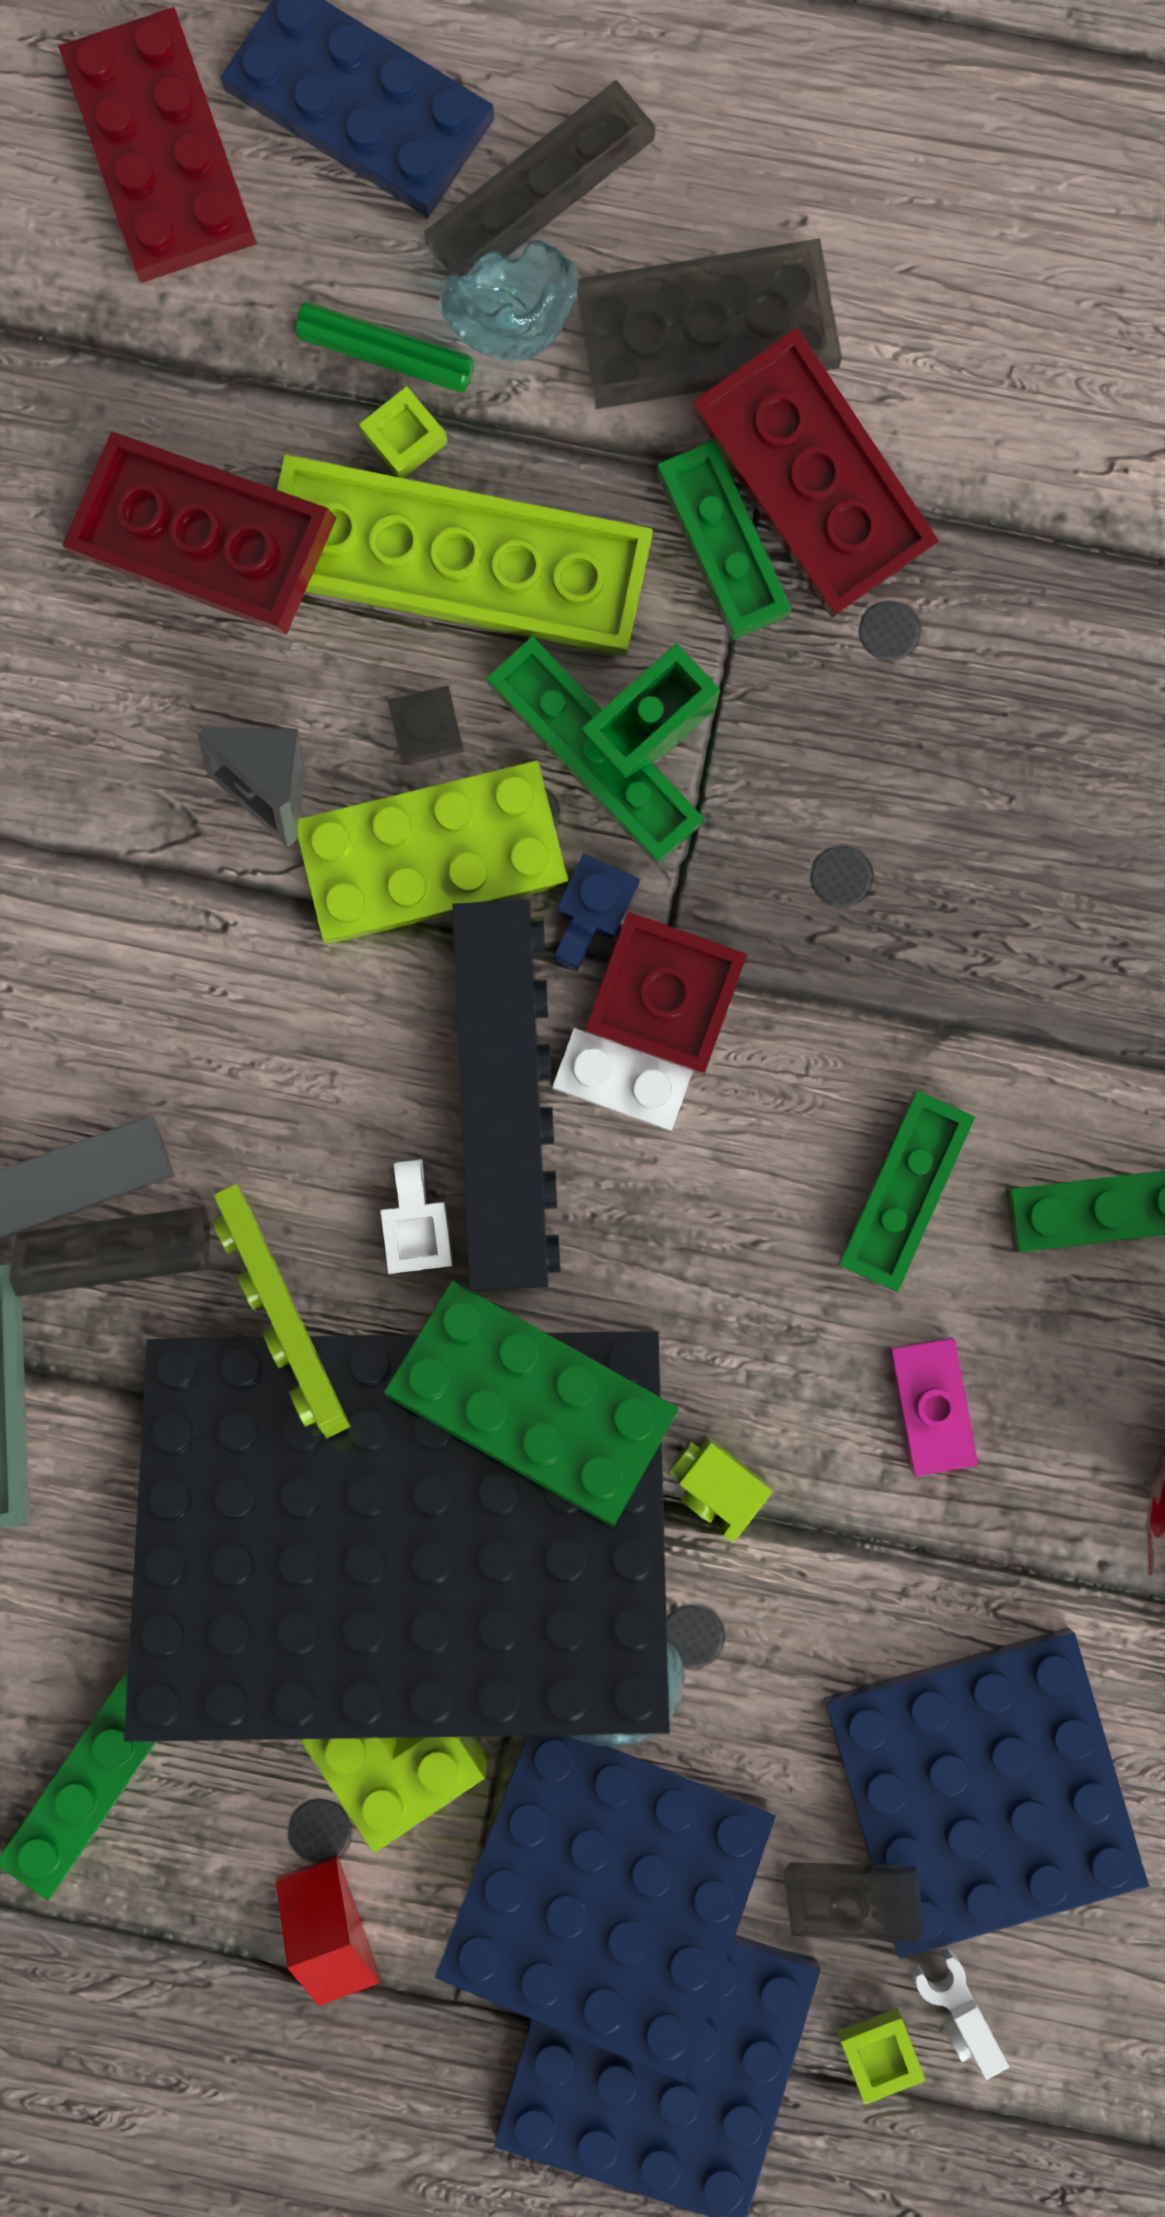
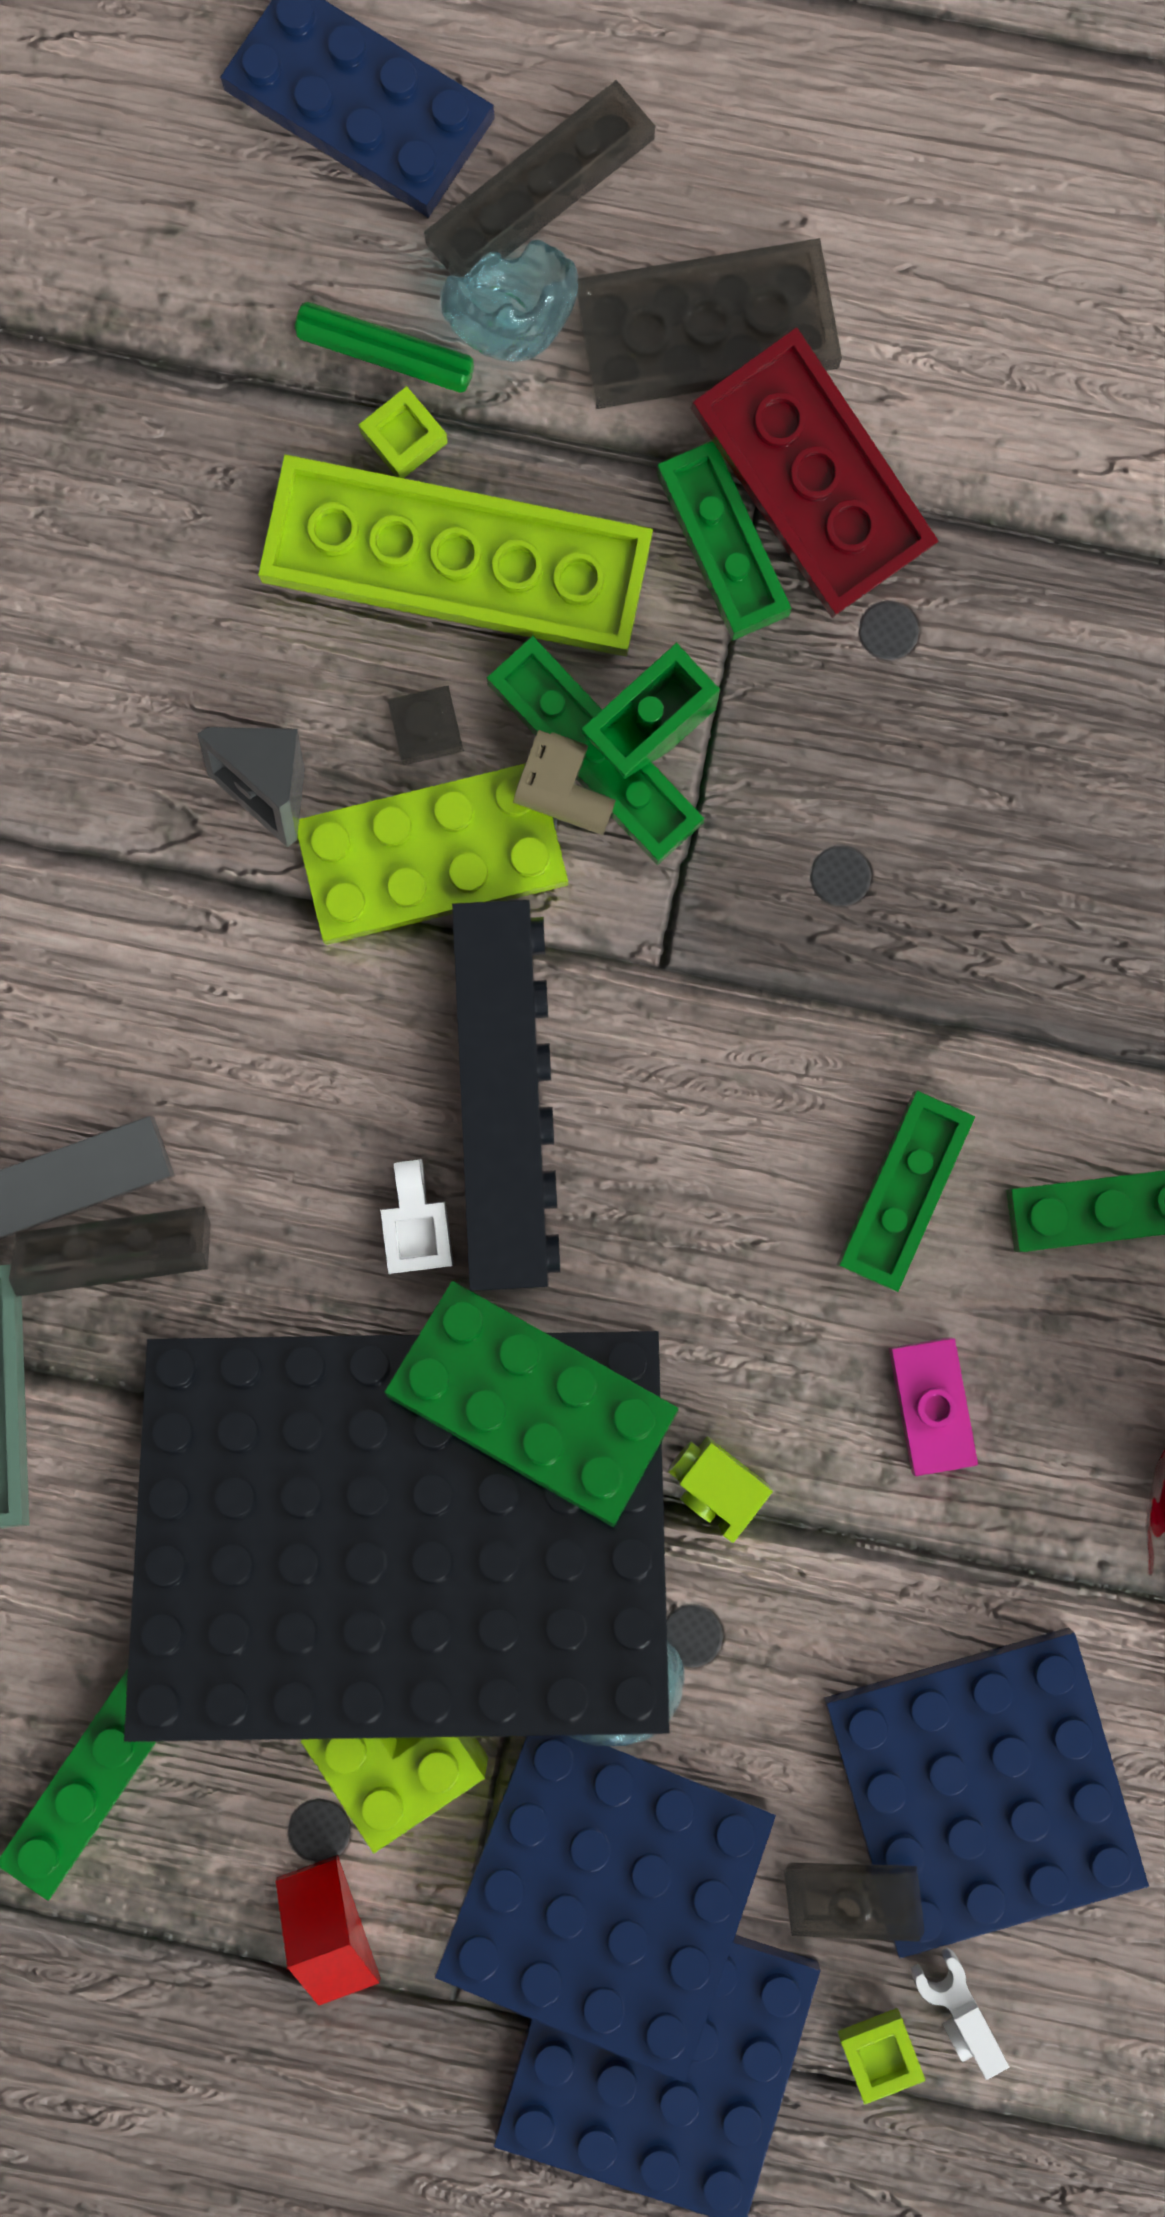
dark red plate [58,7,257,283] -> none
dark red plate [62,431,337,635] -> none
lime plate [212,1184,351,1438] -> none
white plate [552,1028,693,1132] -> none
dark blue plate [555,853,640,972] -> none
dark red plate [585,911,747,1075] -> none
none -> dark tan piece [513,730,616,835]

